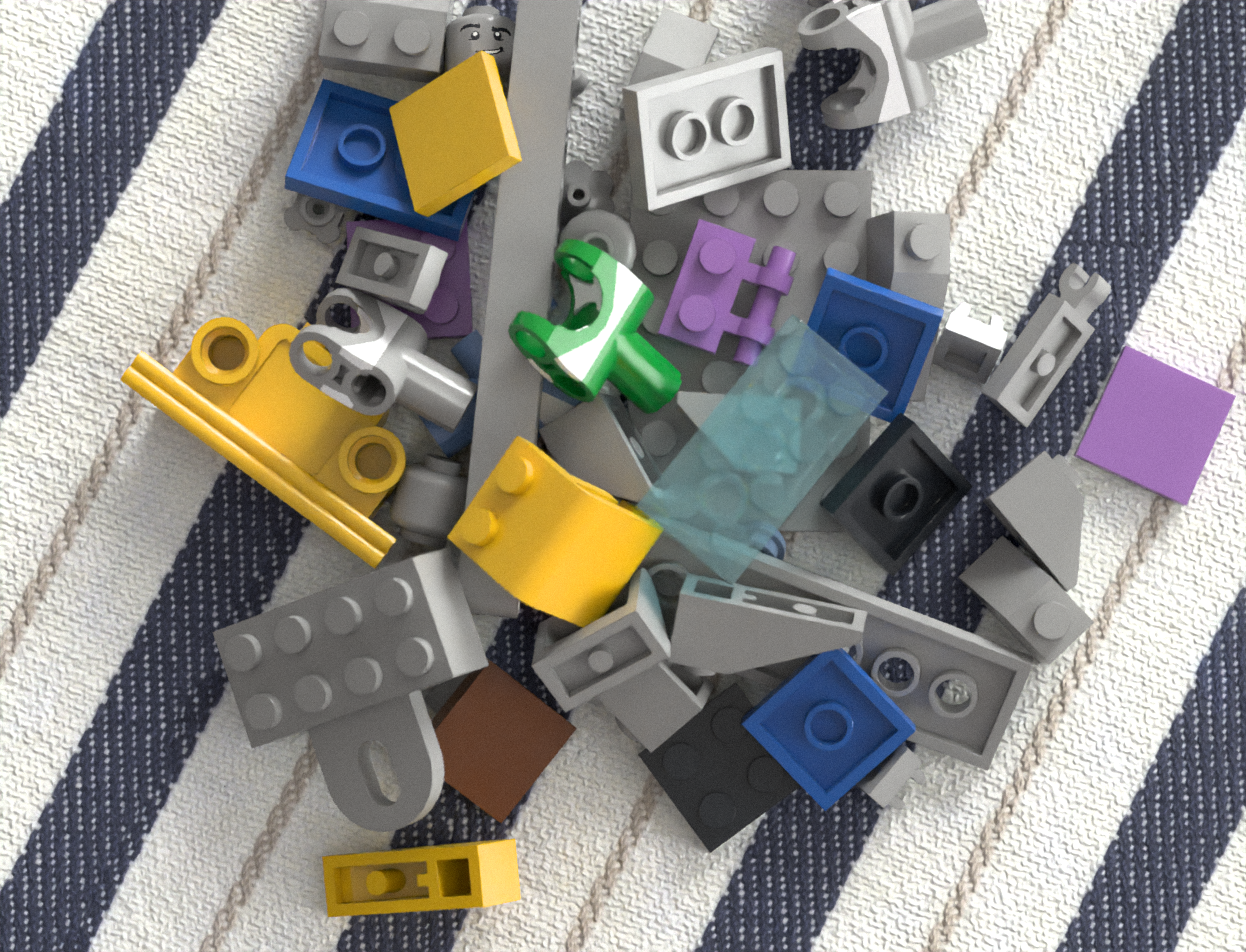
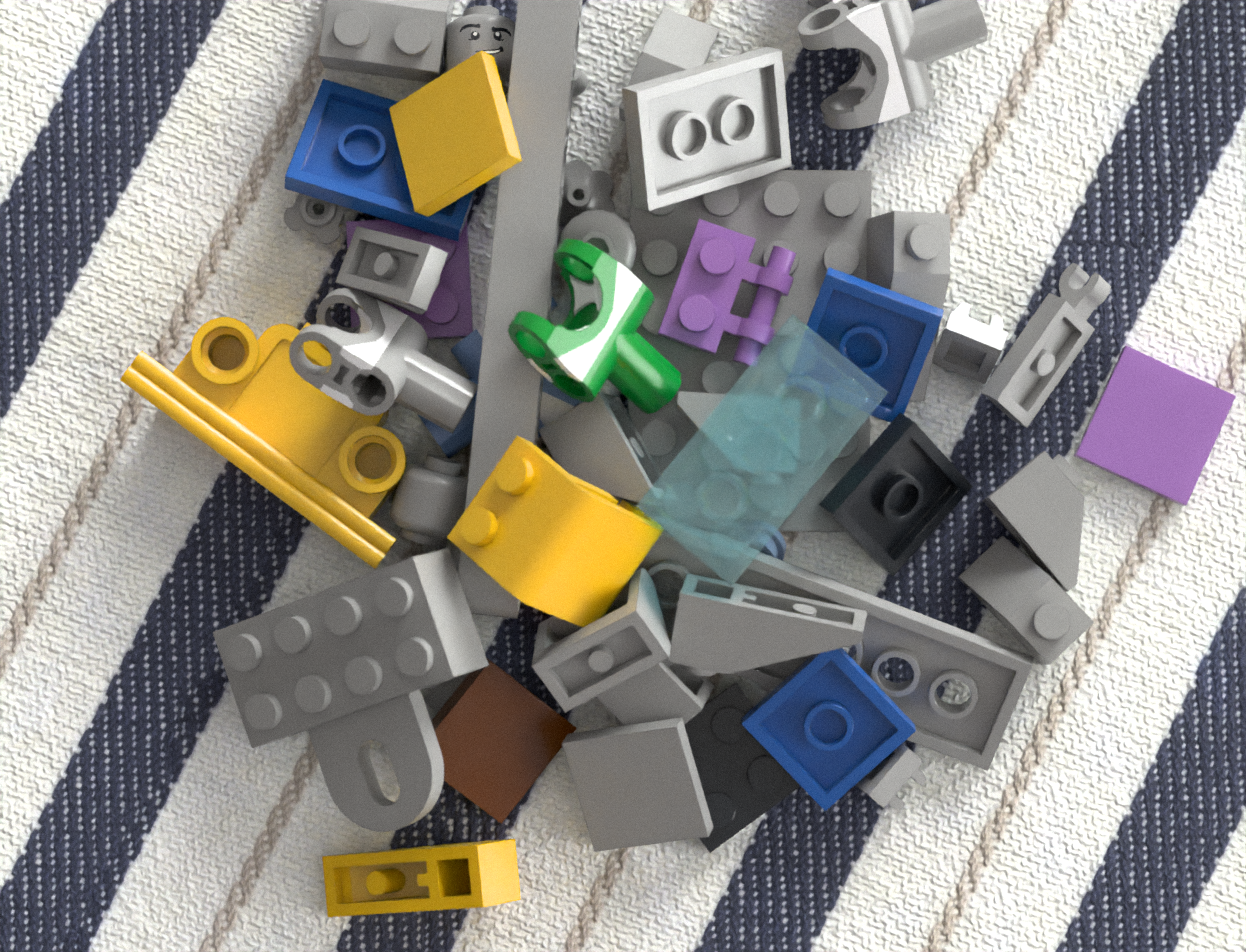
none -> light grey tile [562,717,713,852]

